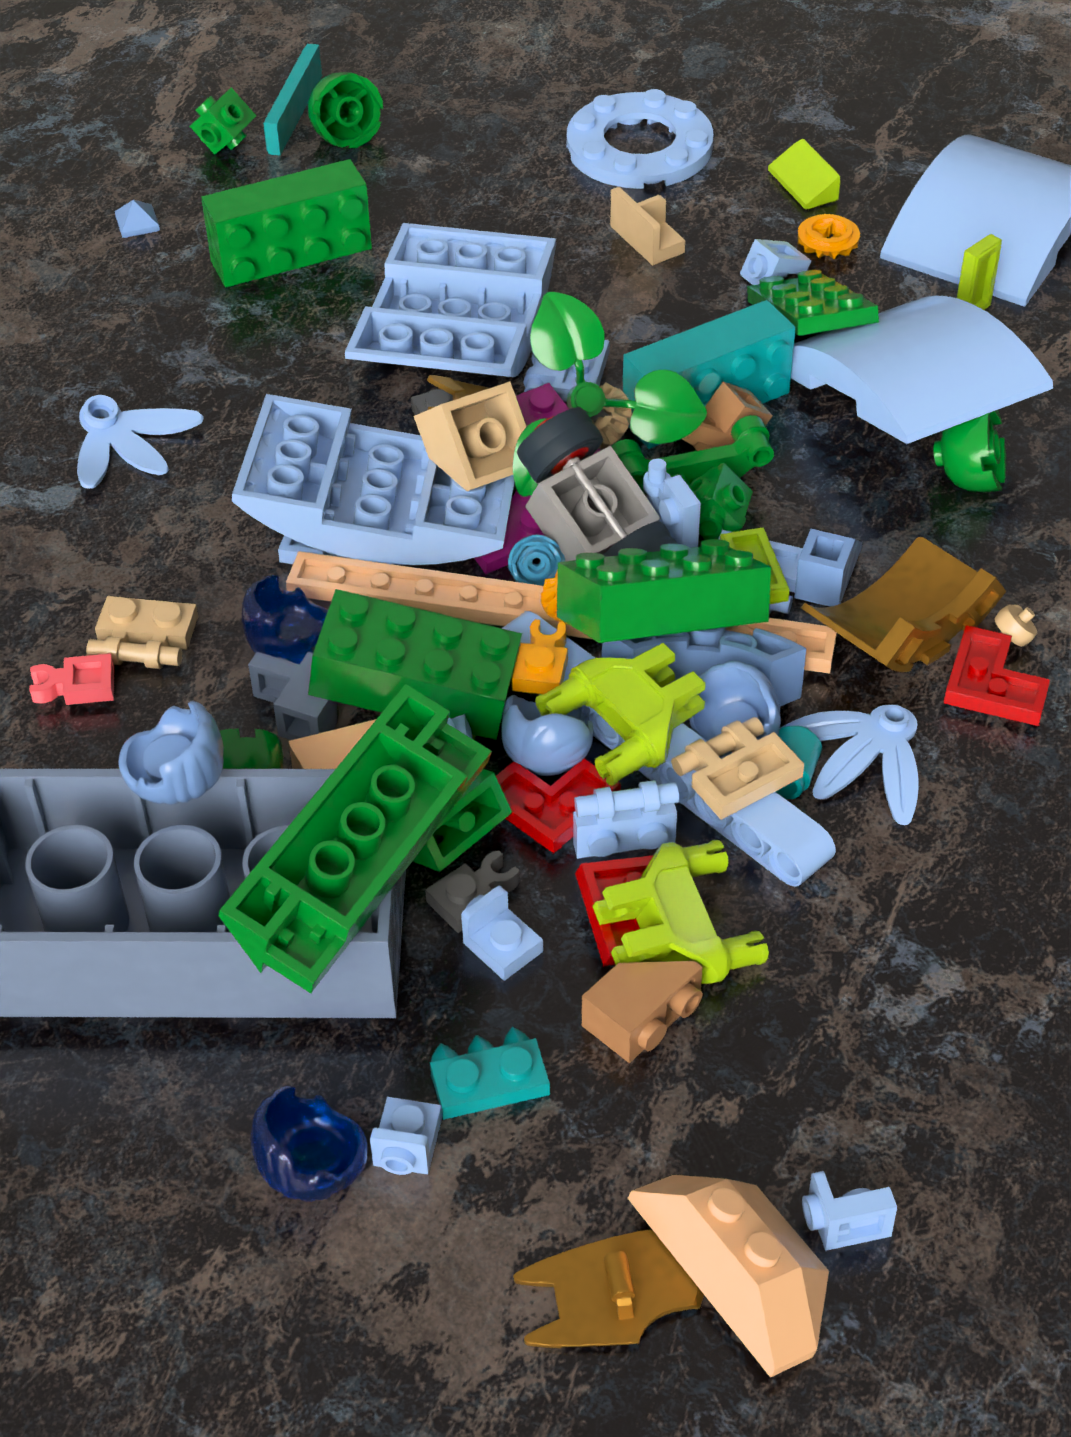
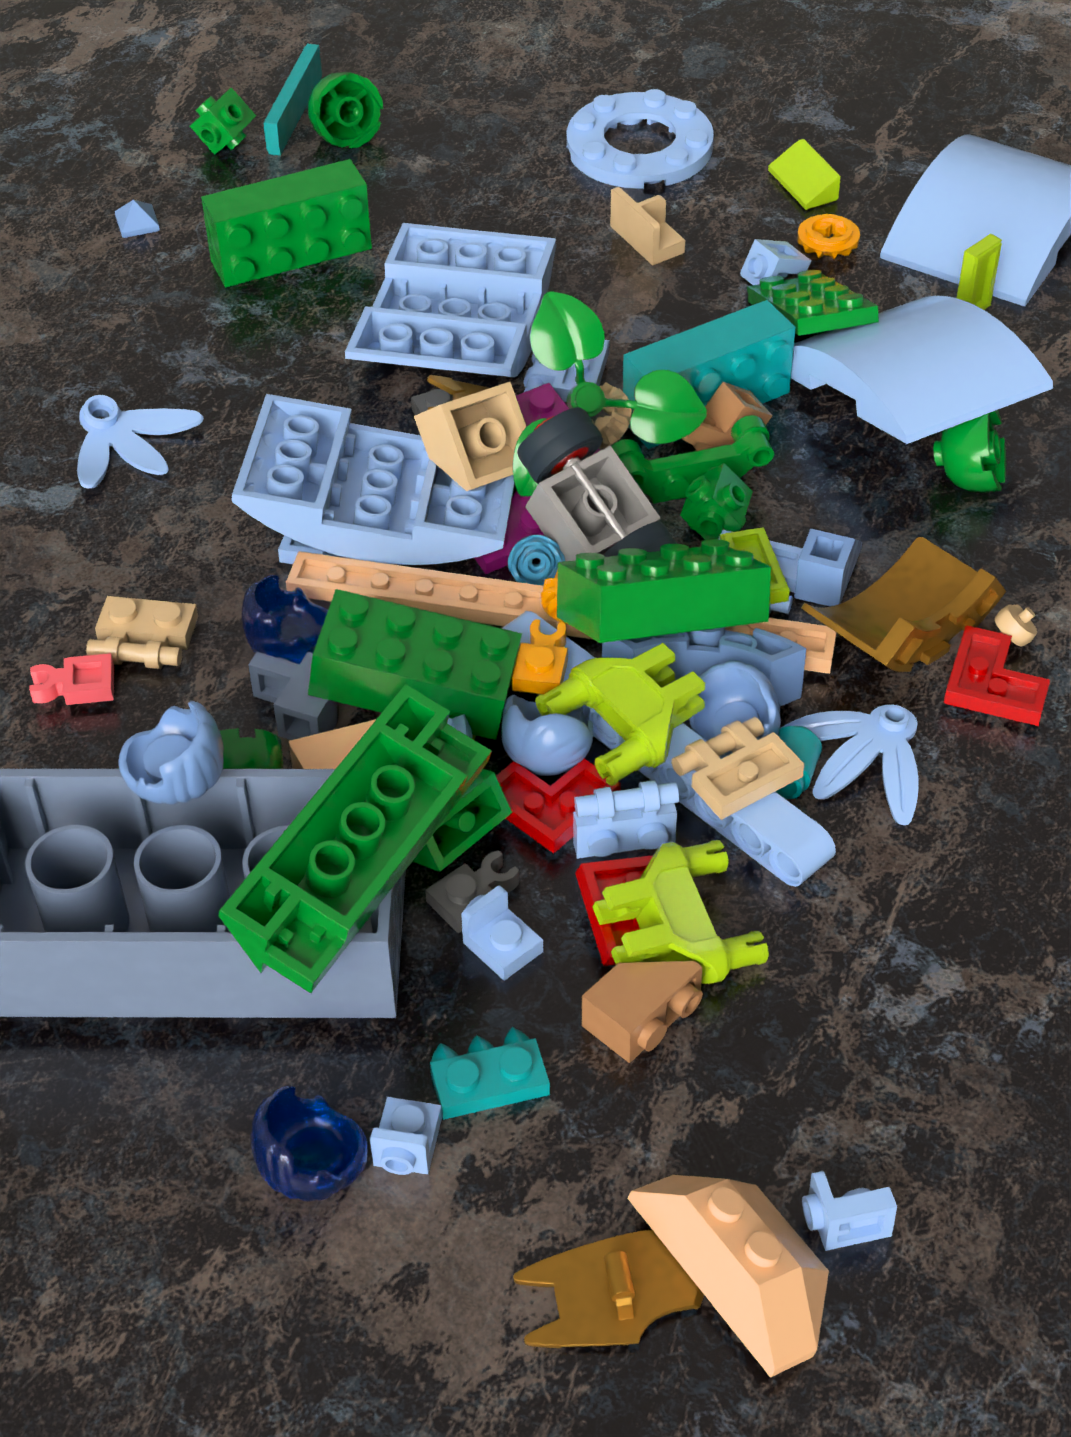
light blue plate [643,459,701,548] -> none

